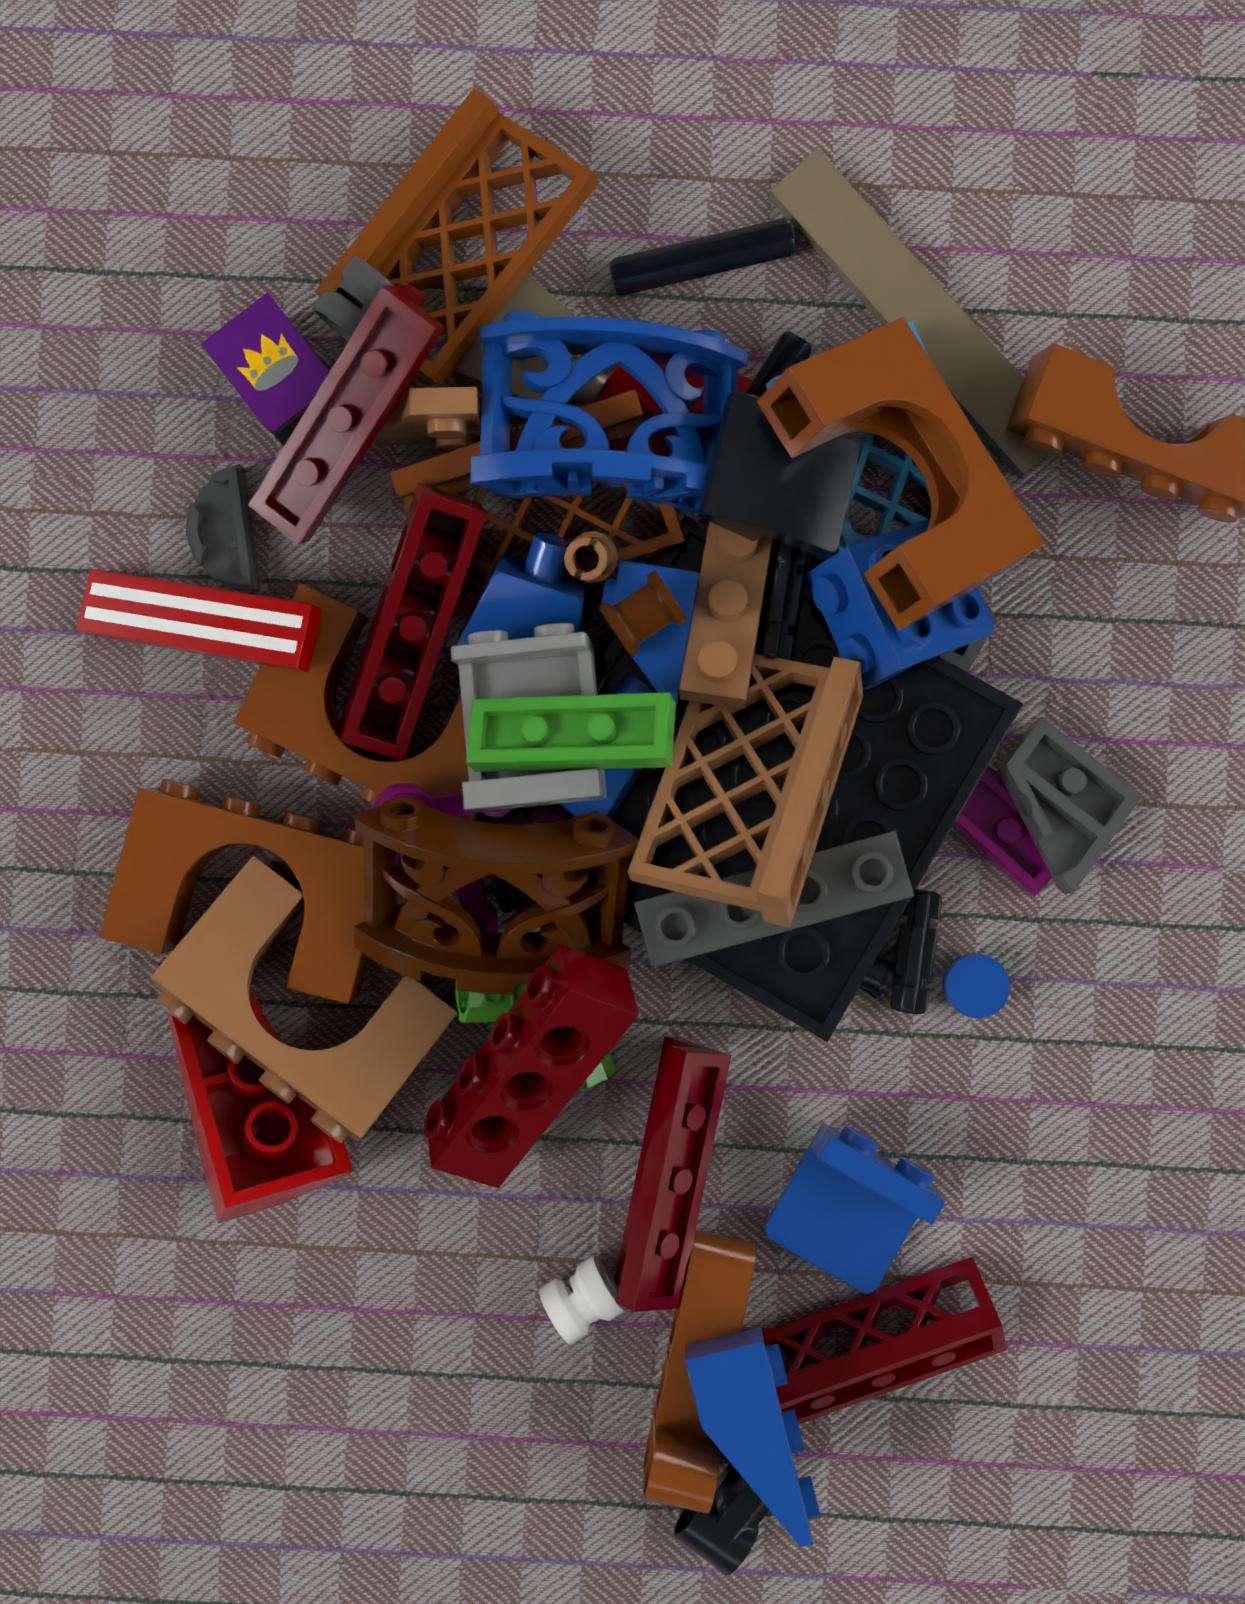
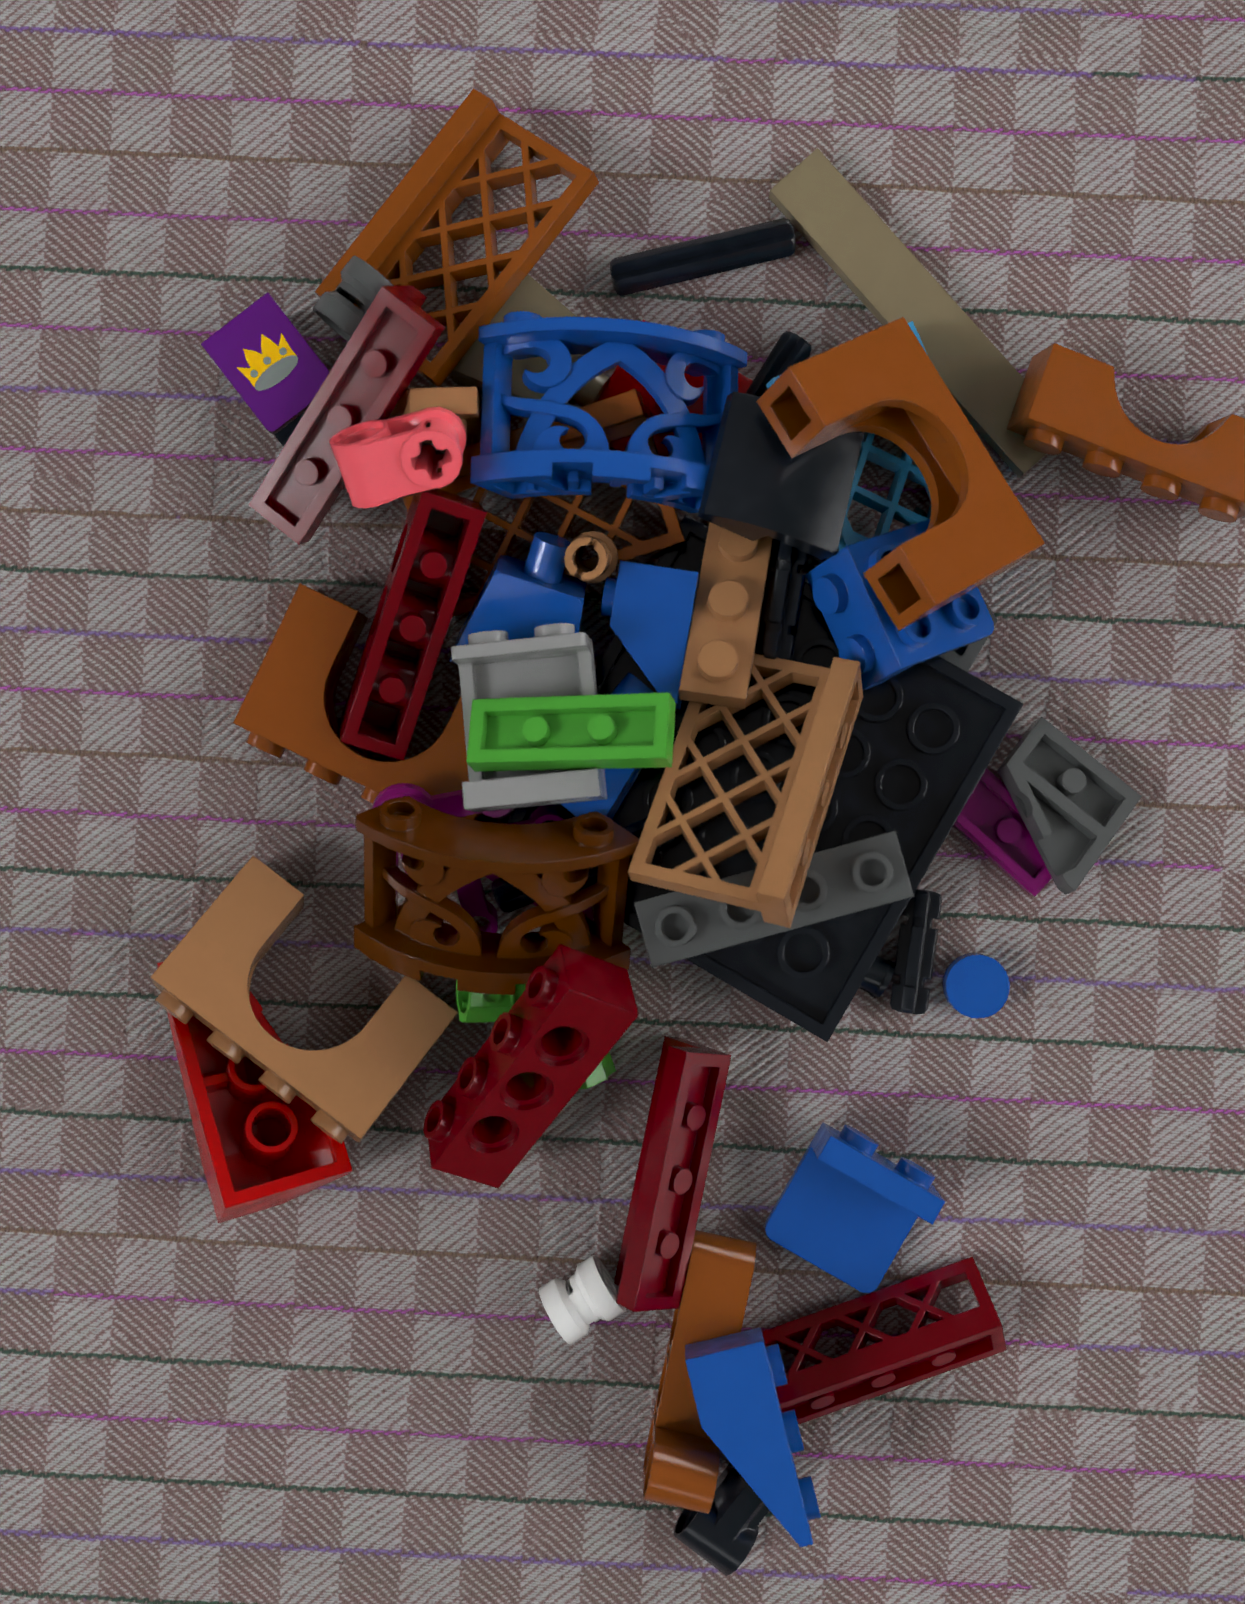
red tile [76,569,323,673] -> none
dark orange arch [99,779,369,1004] -> none
dark grey tile [186,464,261,592] -> none
reddish brown bush [598,570,688,658] -> none
none -> coral piece [329,407,467,508]

